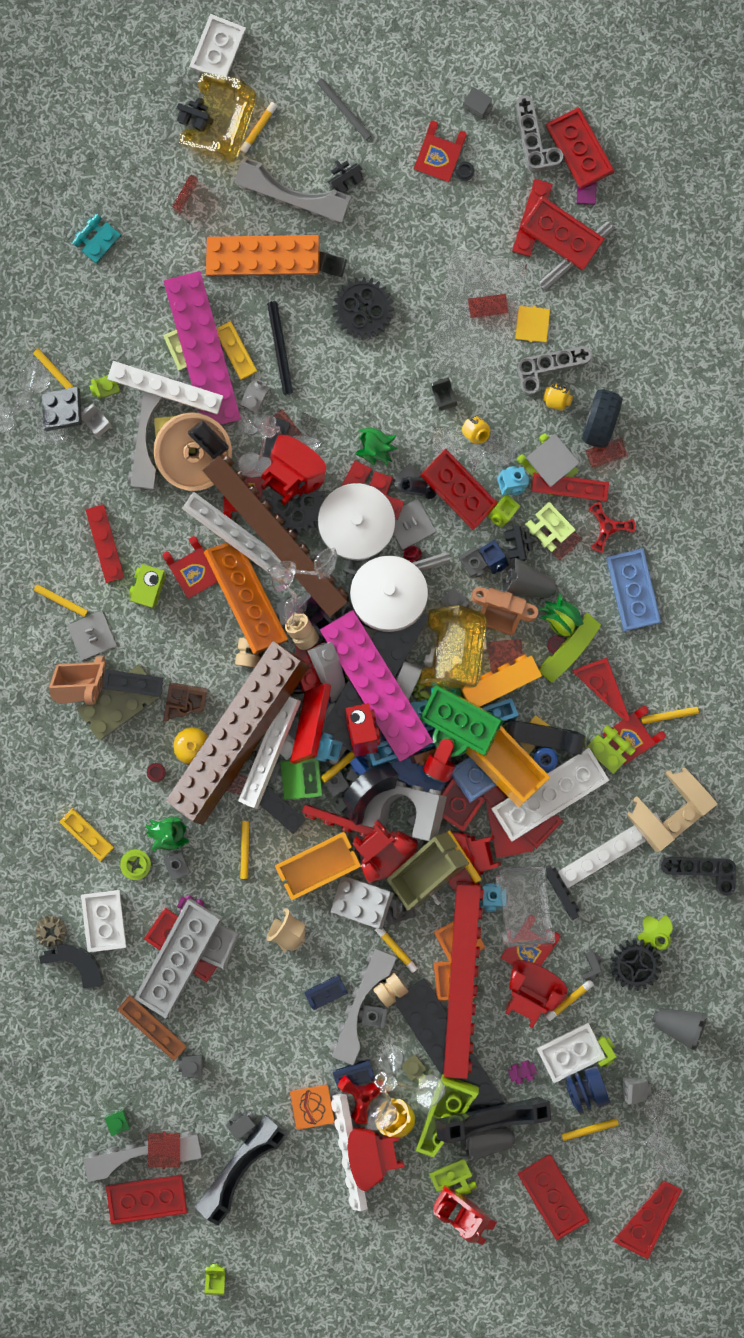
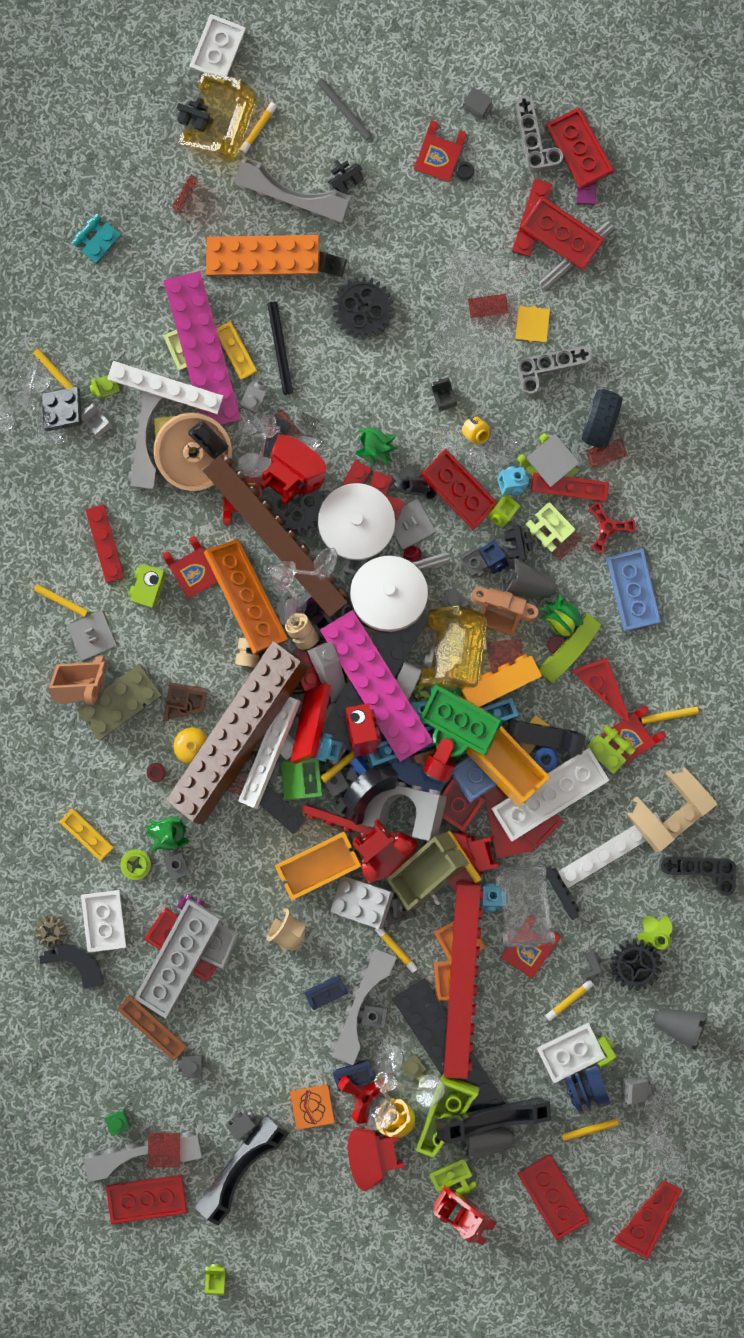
black plate [103,669,164,697] -> none
white plate [182,492,284,577] -> none
yellow bar [240,821,249,879] -> none
white plate [331,1094,368,1211] -> none
tan wheel [373,972,409,1008] -> none
red piece [505,960,567,1028] -> none
magenta piece [508,1060,537,1084] -> none
yellow head [543,384,573,411] -> none

